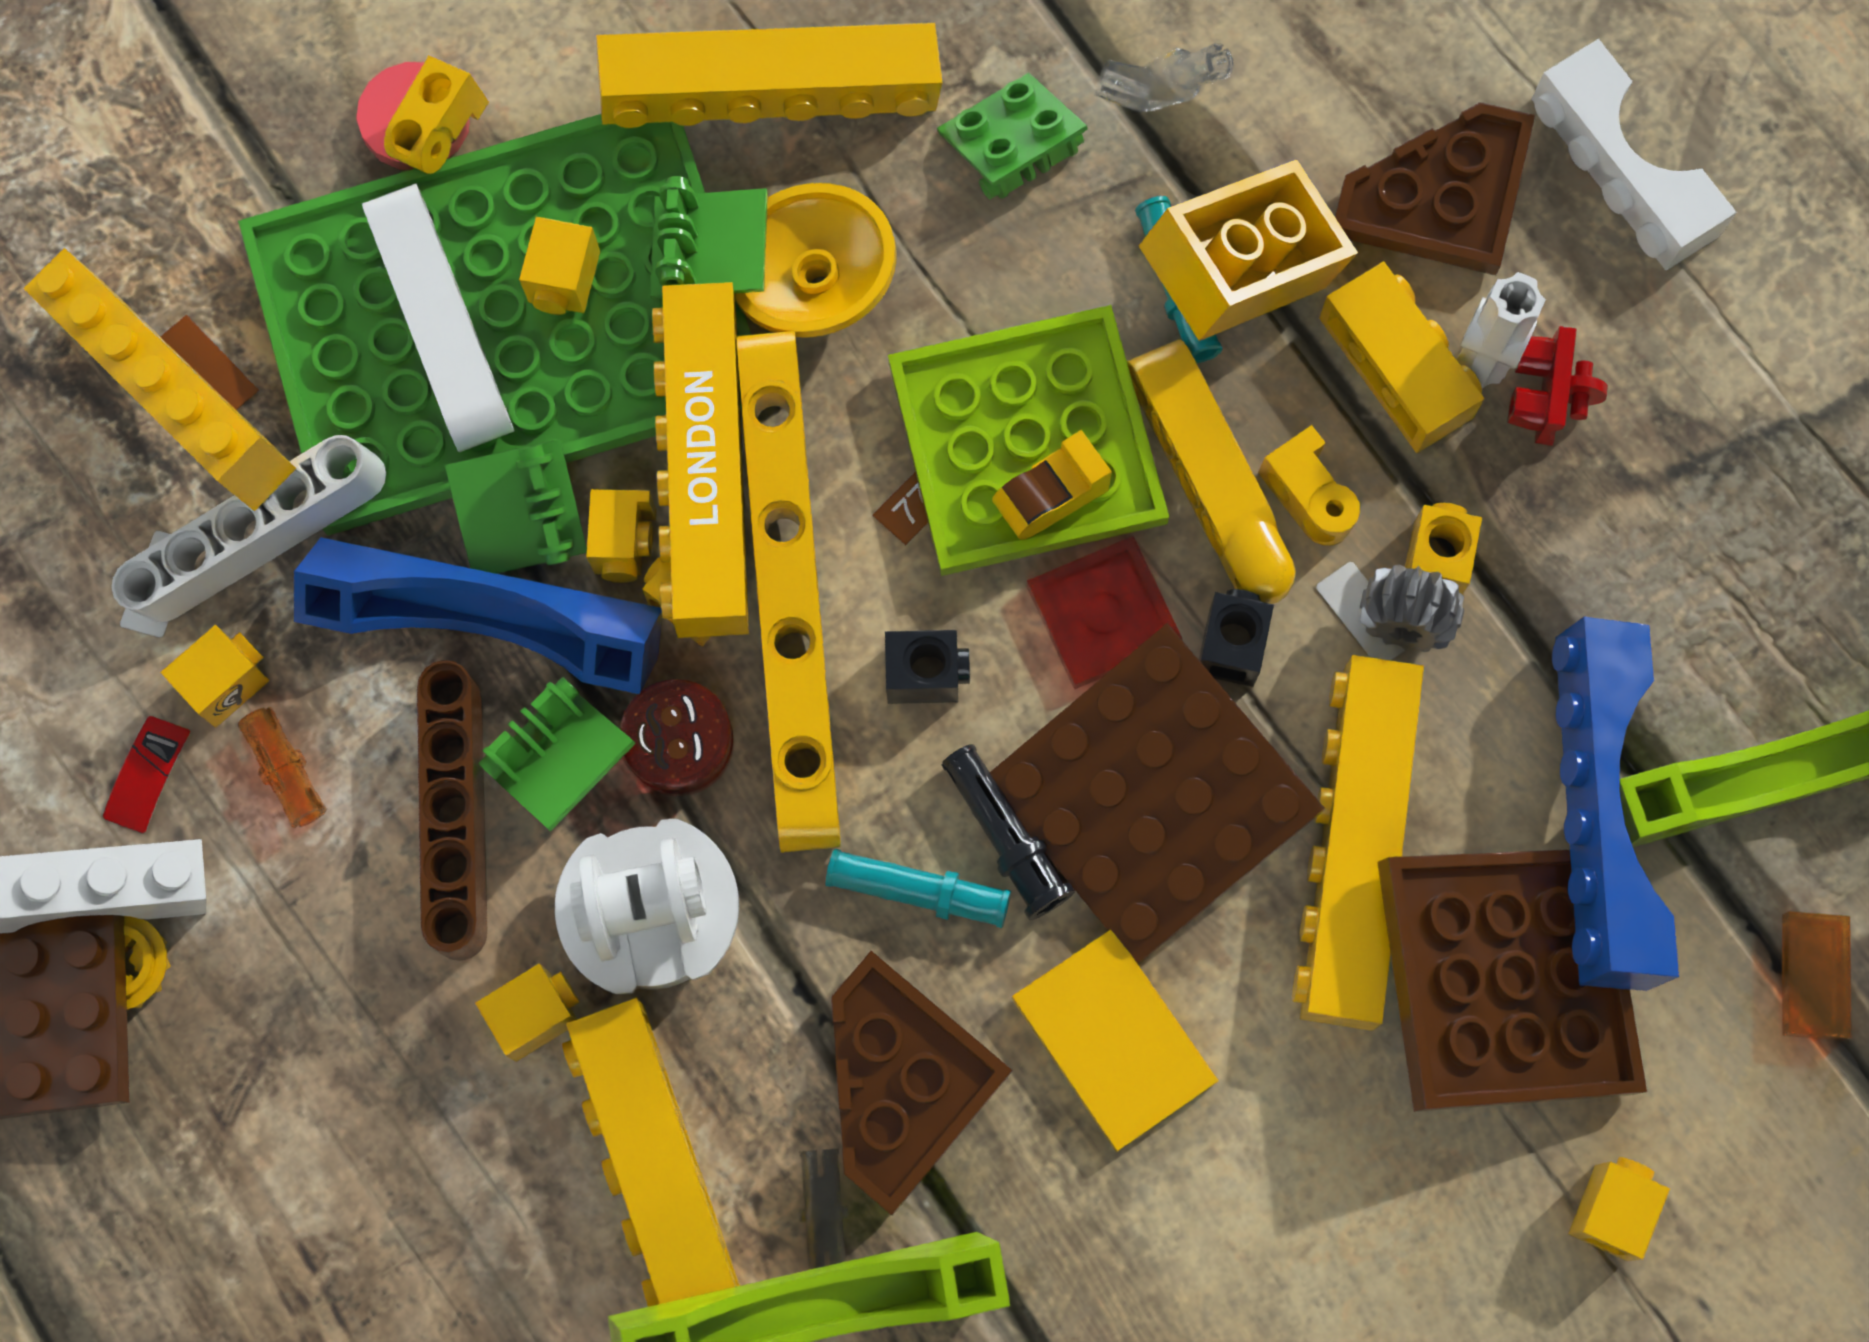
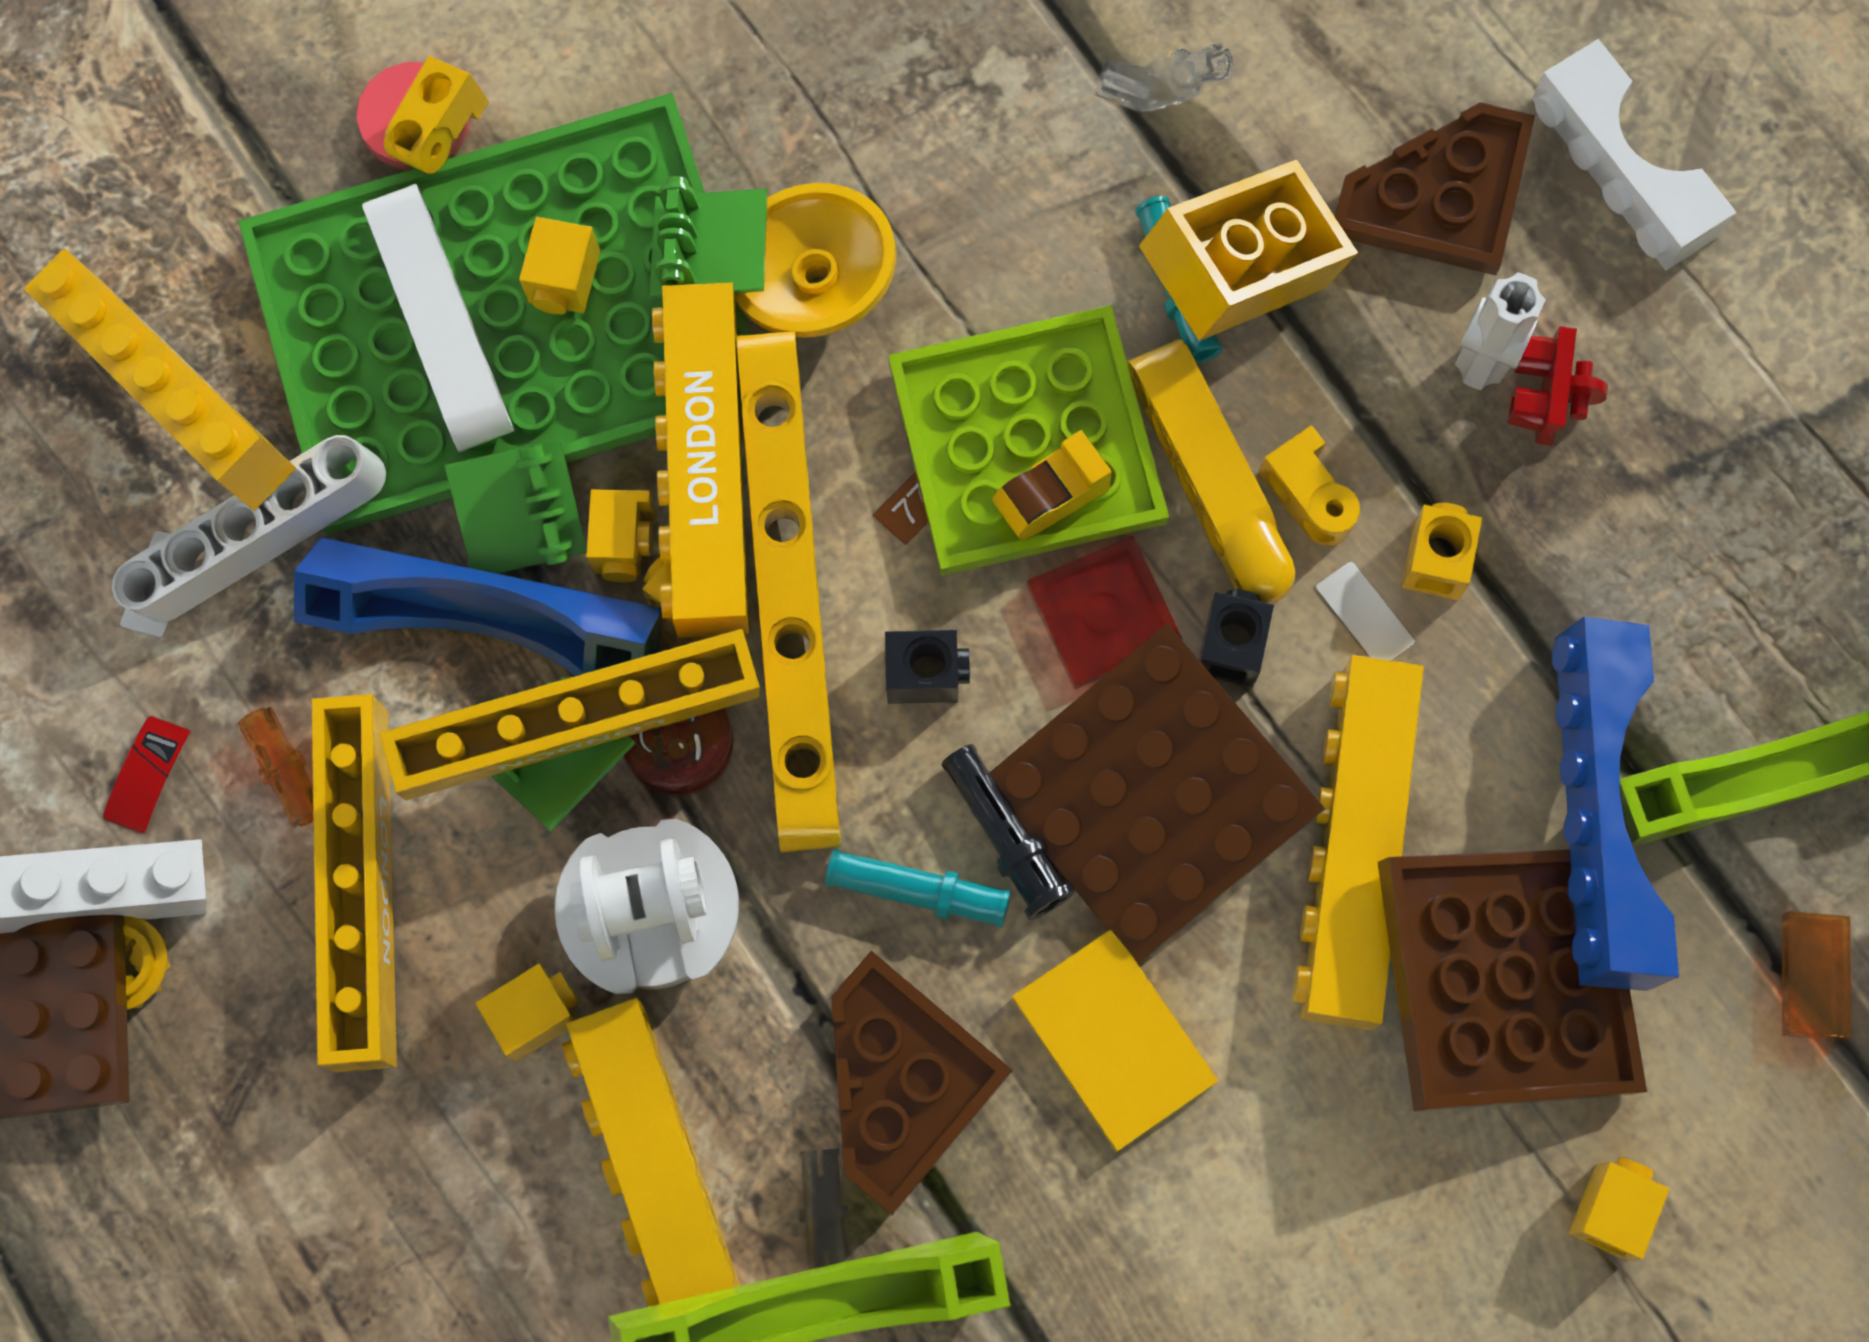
dark orange sticker [160,314,260,410] -> none
yellow brick [160,624,270,728] -> none
reddish brown beam [417,660,488,961] -> none
yellow brick [596,23,943,128] -> none
bright green hinge [937,73,1088,200] -> none
yellow brick [1319,261,1485,454] -> none
flat silver gear [1359,564,1464,652] -> none
none -> yellow brick [312,694,397,1072]
none -> yellow brick [379,629,760,800]

